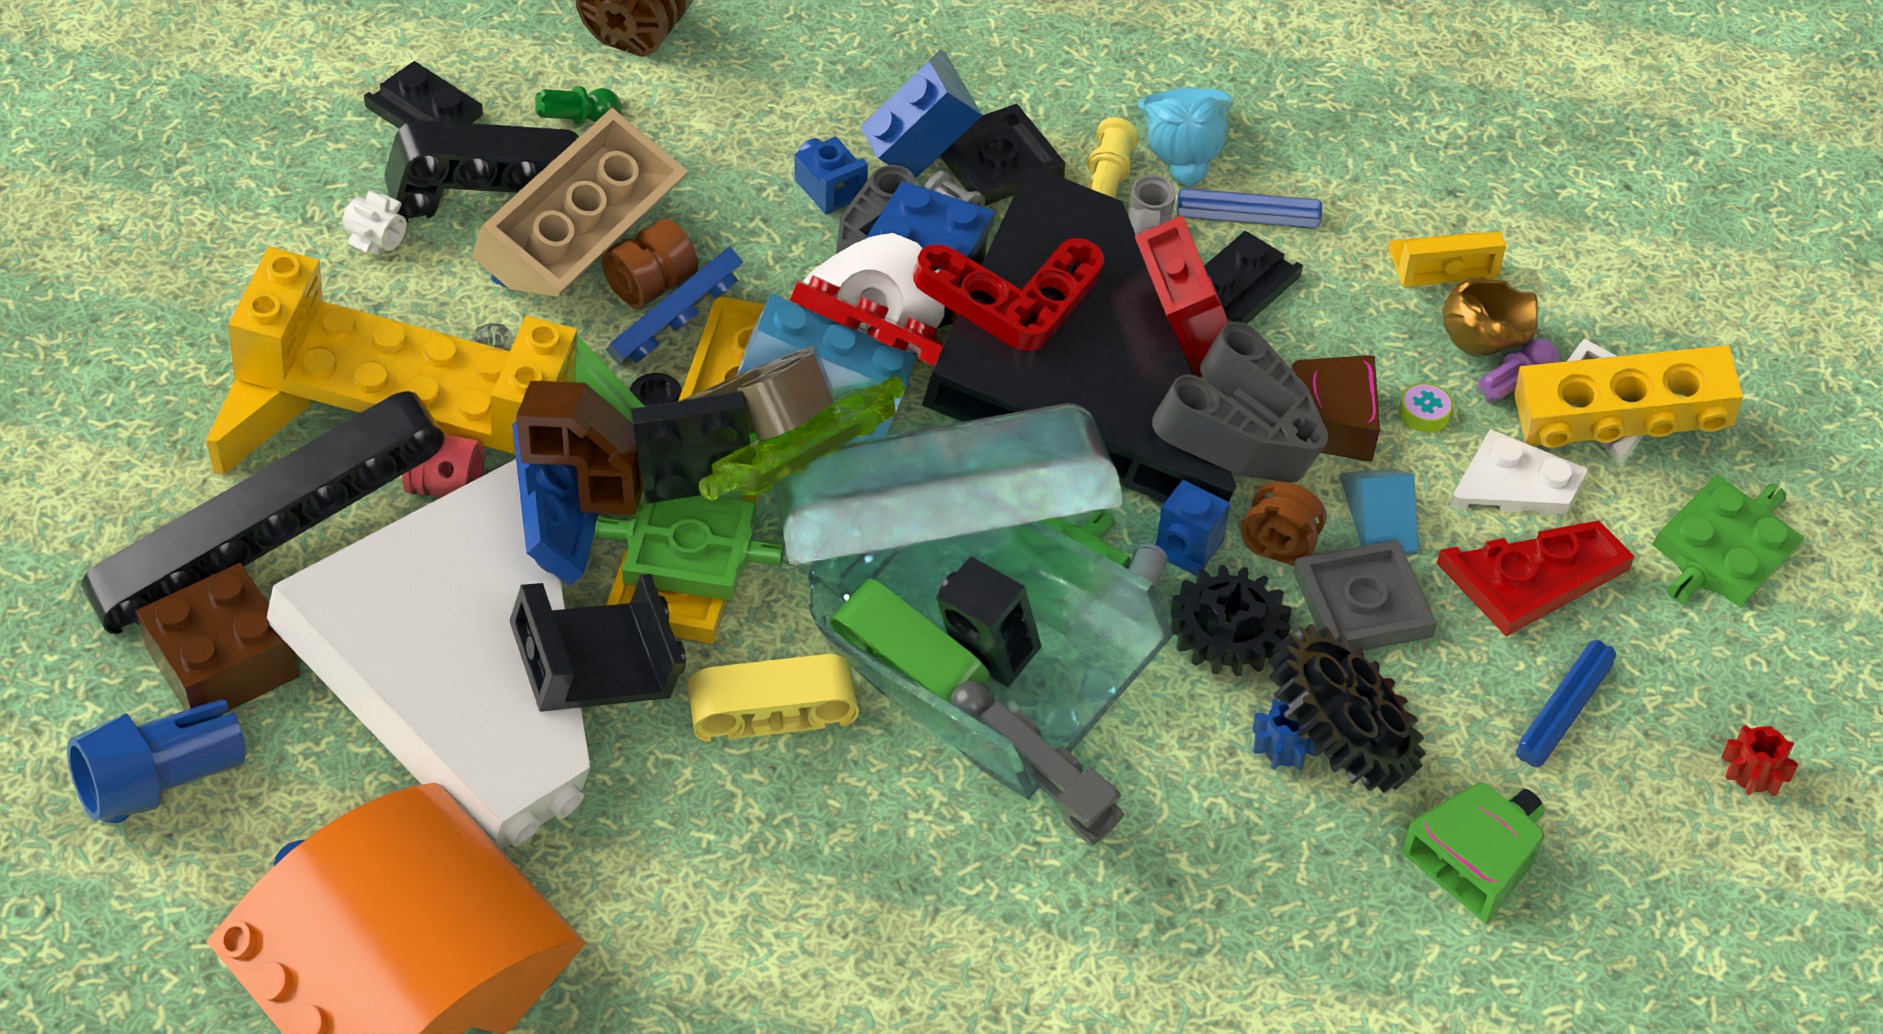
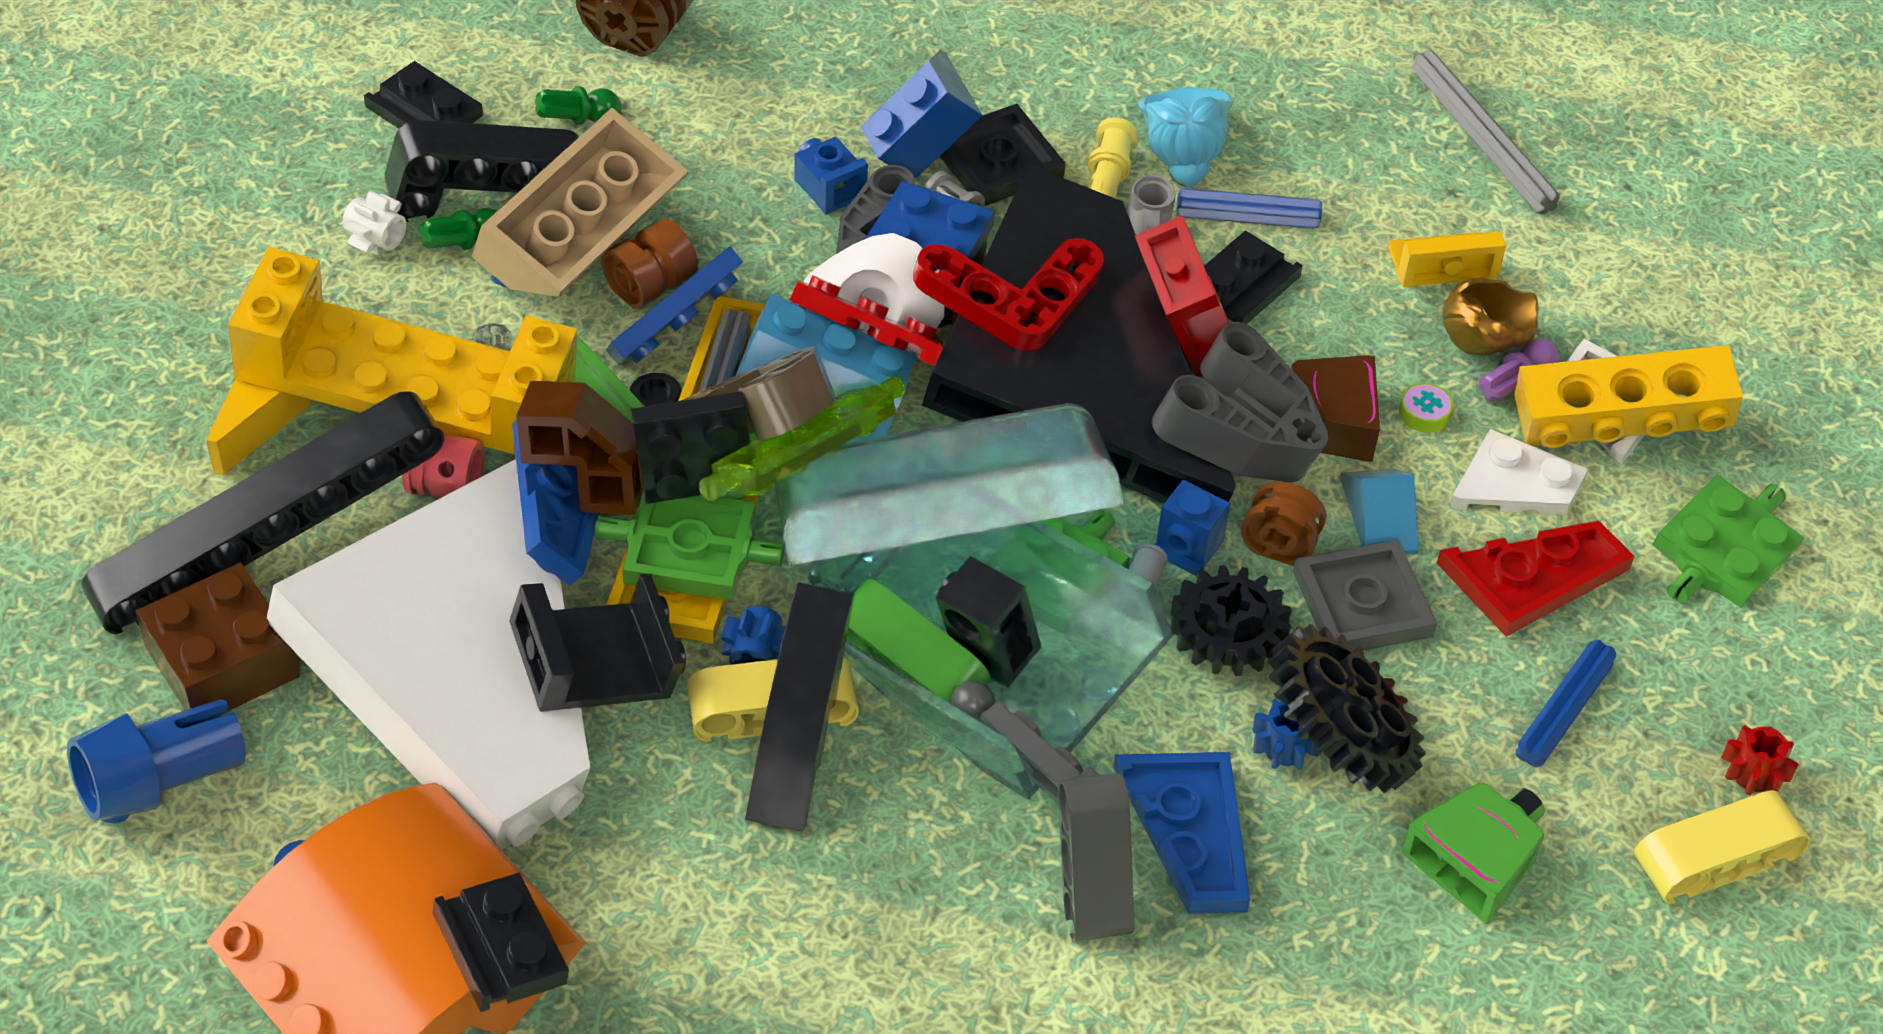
none -> green axle [419,208,497,250]
none -> black plate [433,872,569,1012]
none -> dark grey axle [699,309,750,392]
none -> blue gear [721,606,786,665]
none -> black slope [745,582,855,832]
none -> dark grey beam [1058,772,1134,942]
none -> blue wing [1113,752,1250,914]
none -> axle [1412,50,1560,214]
none -> light yellow beam [1634,790,1811,905]

